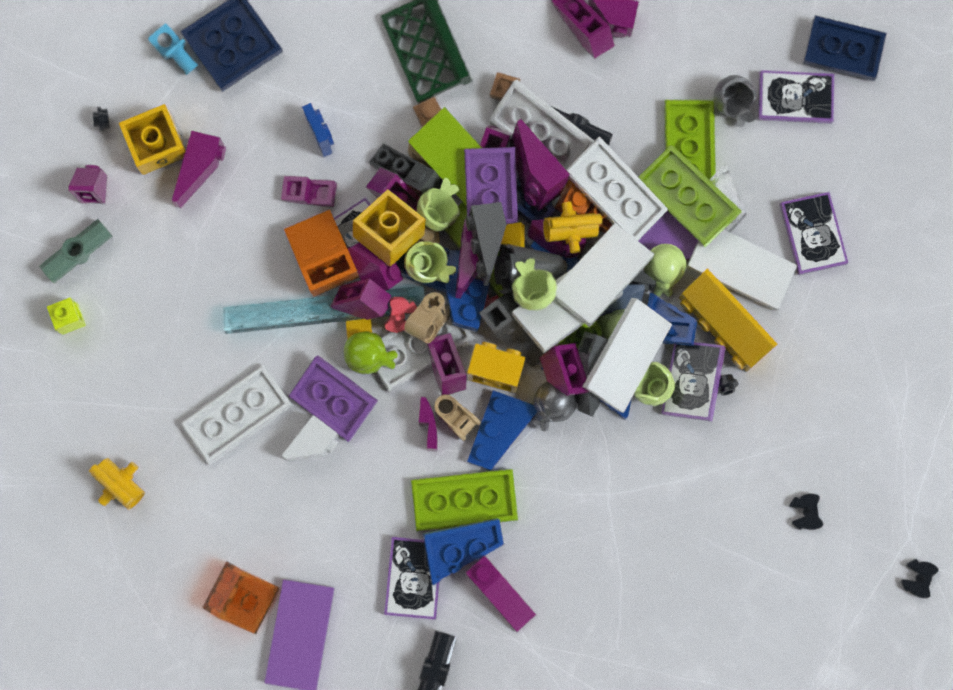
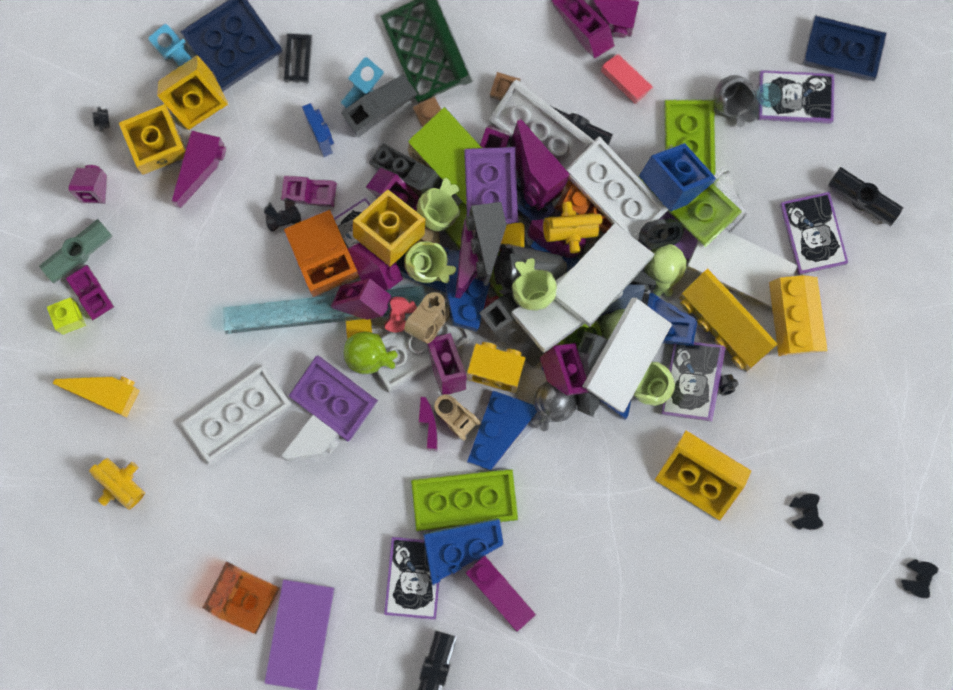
none -> yellow slope [52,376,140,418]
none -> magenta slope [66,265,114,321]
none -> yellow slope [157,55,228,130]
none -> black piece [264,198,301,232]
none -> black tile [284,33,312,84]
none -> medium azure bracket [341,57,384,108]
none -> dark grey slope [341,75,418,138]
none -> coral slope [601,54,653,104]
none -> blue slope [639,143,717,212]
none -> black plate [639,218,684,249]
none -> yellow slope [655,430,752,521]
none -> clear light blue plate [756,83,782,108]
none -> yellow slope [769,275,828,357]
none -> black piece [827,167,904,227]

